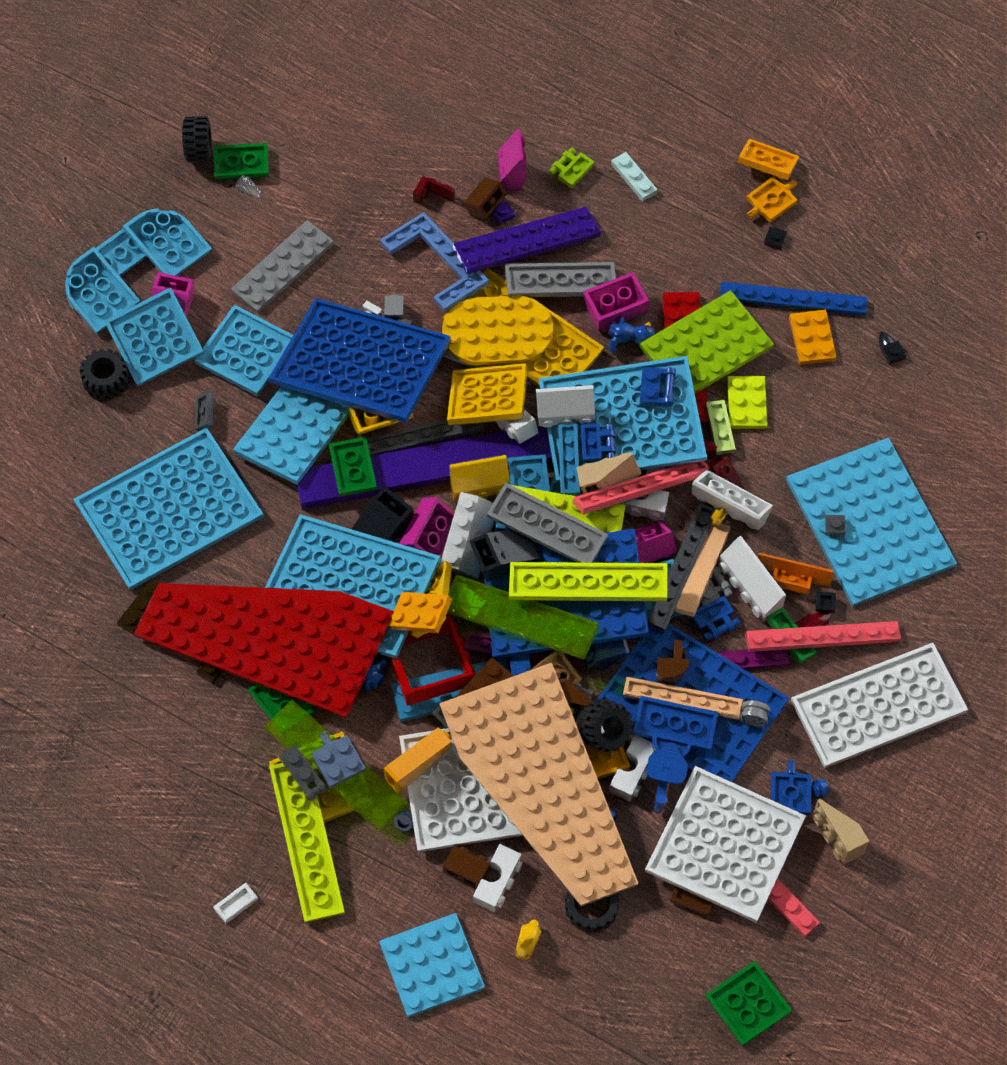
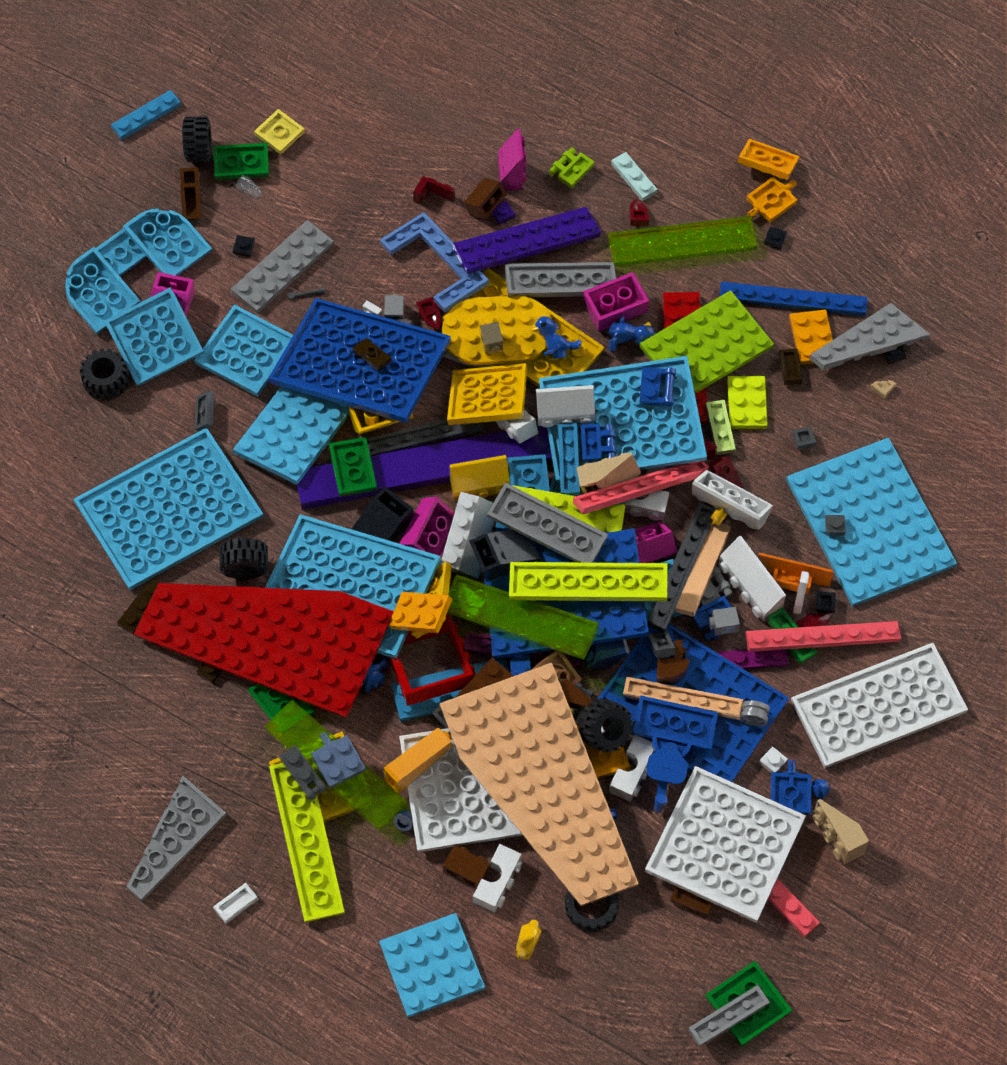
none -> dark azure plate [111,90,181,140]
none -> light grey wing [127,775,227,902]
none -> reddish brown slope [180,167,201,220]
none -> black tyre [219,538,268,580]
none -> black plate [233,235,255,257]
none -> light yellow plate [254,109,305,155]
none -> dark grey hinge [288,287,326,300]
none -> dark brown plate [352,338,392,372]
none -> dark red plate [416,297,441,330]
none -> dark tan brick [480,322,503,354]
none -> blue animal [531,316,582,359]
none -> clear neon green plate [607,216,757,267]
none -> dark red plate [629,198,649,227]
none -> dark grey plate [648,630,676,658]
none -> light grey plate [688,985,769,1047]
none -> light grey brick [709,607,740,636]
none -> white plate [759,747,788,773]
none -> dark brown plate [778,348,803,385]
none -> dark grey plate [792,426,816,450]
none -> white tile [793,571,809,614]
none -> light grey wing [810,303,930,370]
none -> tan tile [870,380,897,399]

